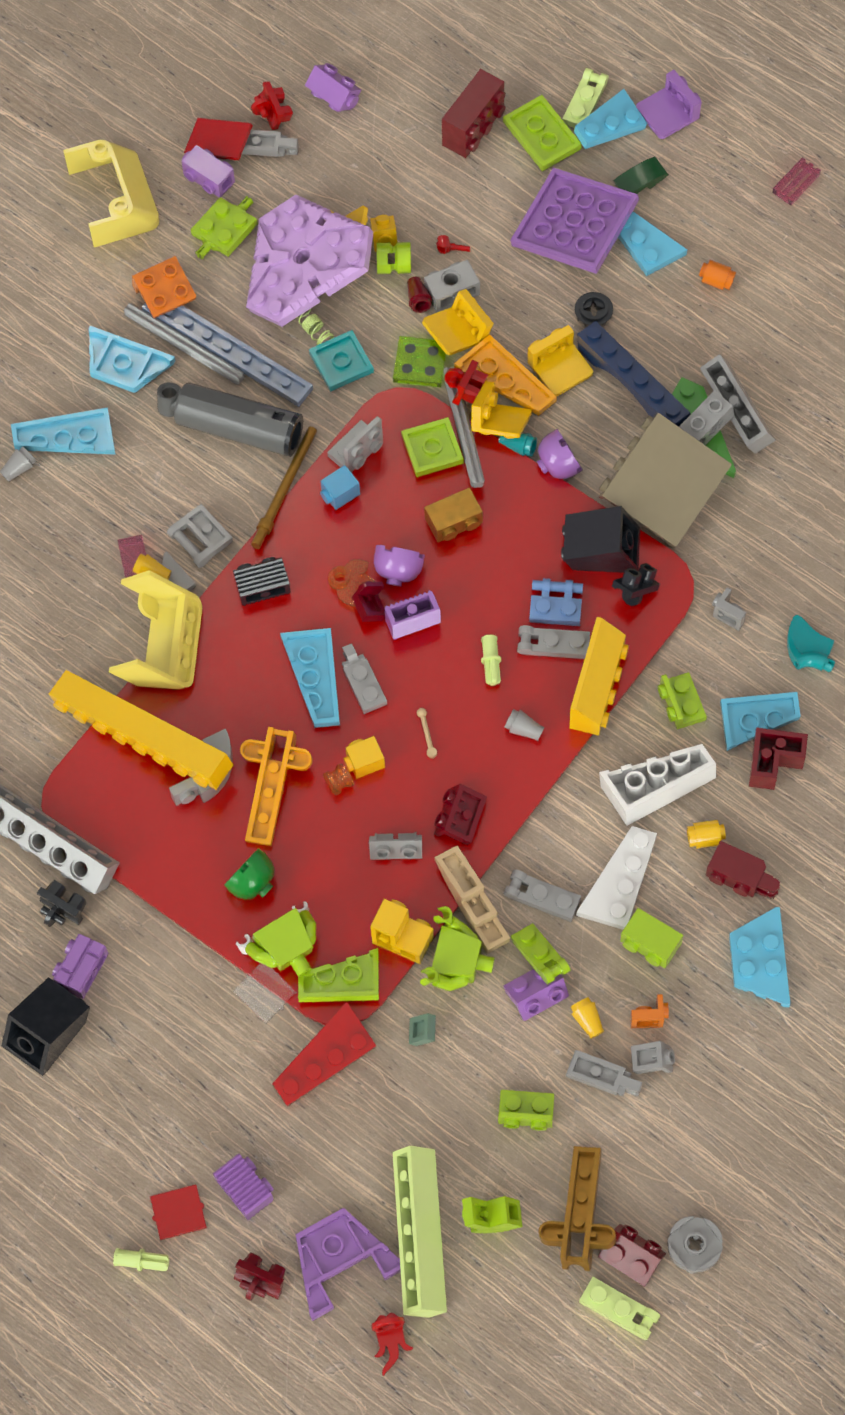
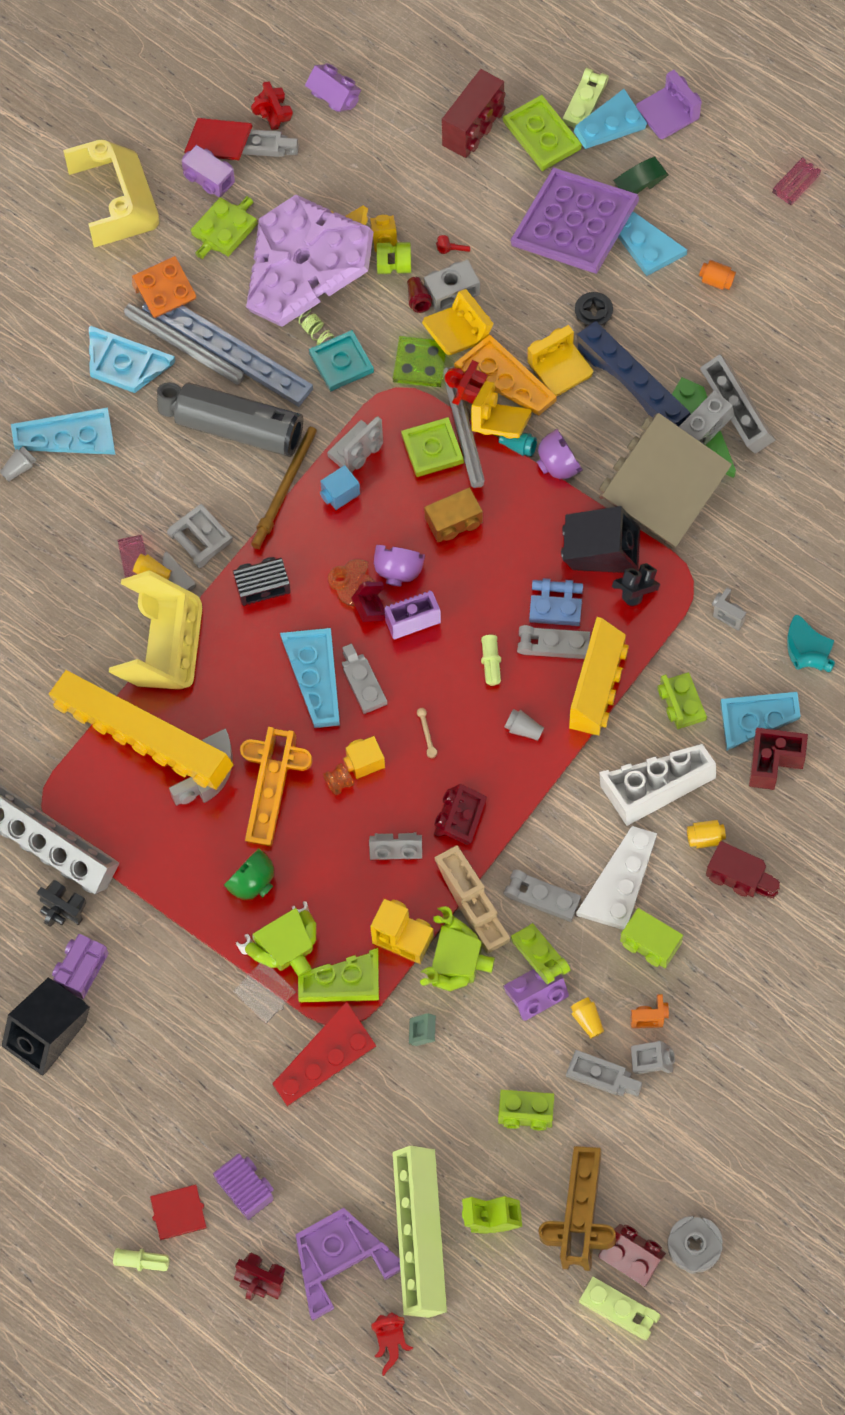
medium azure wing [729,907,790,1007] -> none

